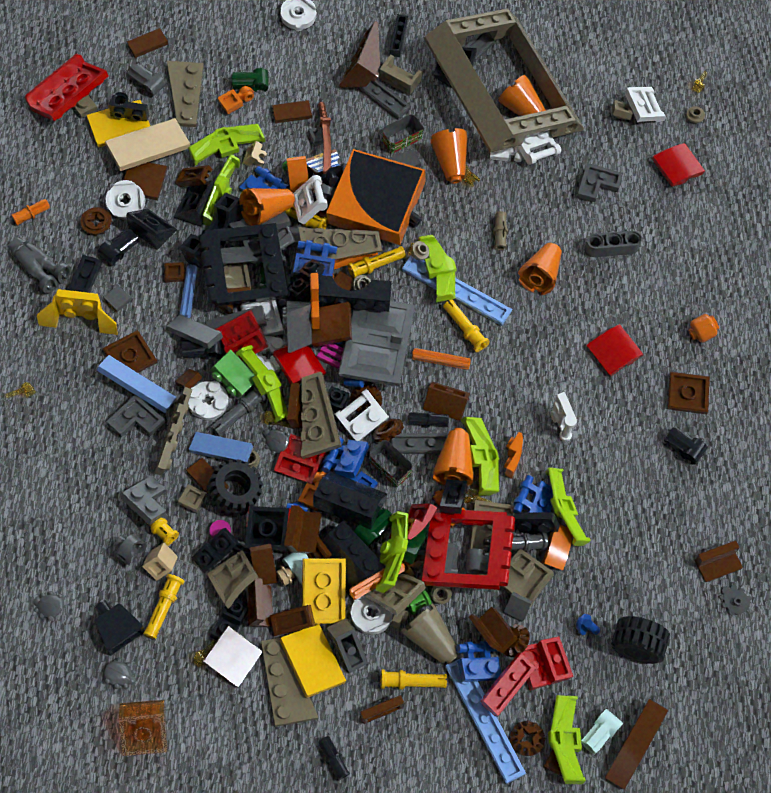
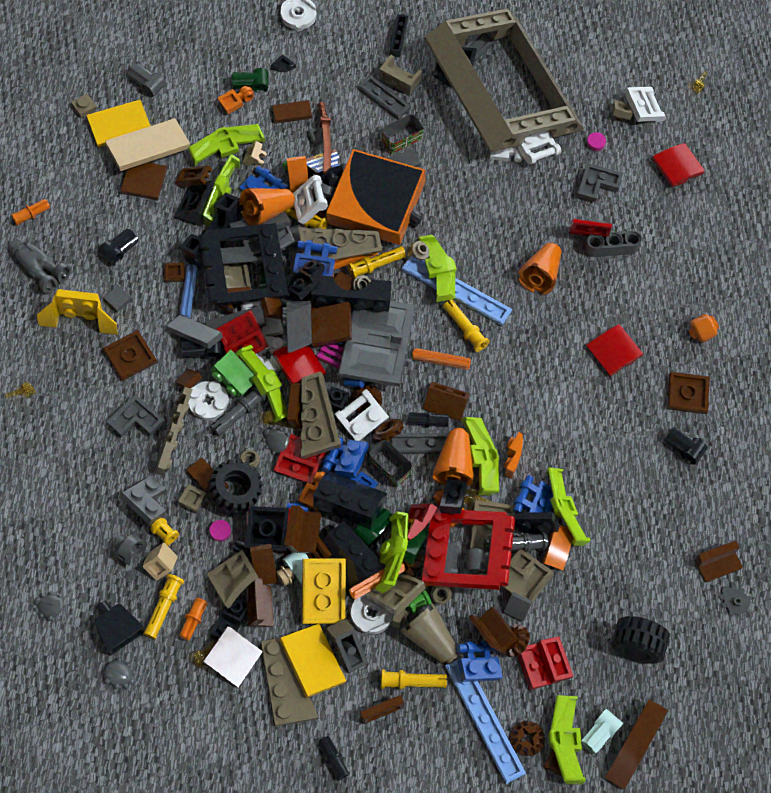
red bracket [25,54,109,121] -> none
black plate [69,255,102,293] -> none
reddish brown gear [81,207,112,236] -> none
medium blue tile [97,355,177,413] -> none
white plate [106,180,145,220] -> none
black plate [109,92,149,122] -> none
clear orange slope [118,700,168,756] -> none
black slope [126,209,177,250] -> none
reddish brown tile [127,28,168,58] -> none
dark tan wing [167,61,204,127] -> none
medium blue tile [189,432,253,464] -> none
black slope [191,528,239,573] -> none
reddish brown tile [270,605,316,636] -> none
orange tile [310,273,320,329] -> none
reddish brown wedge [339,21,380,88] -> none
orange cone [430,128,467,184] -> none
clear yellow hand [465,164,480,187] -> none
plate [480,653,536,717] -> none
dark tan pin [493,211,508,250] -> none
orange cone [498,75,546,116] -> none
white plate [551,392,577,442] -> none
blue plate [576,614,600,635] -> none
dark tan plate [686,106,705,123] -> none
none -> orange axle [180,598,208,641]
none -> reddish brown tile [261,297,283,320]
none -> black tile [270,54,296,72]
none -> red slope [569,219,612,237]
none -> dark pink tile [587,132,606,151]

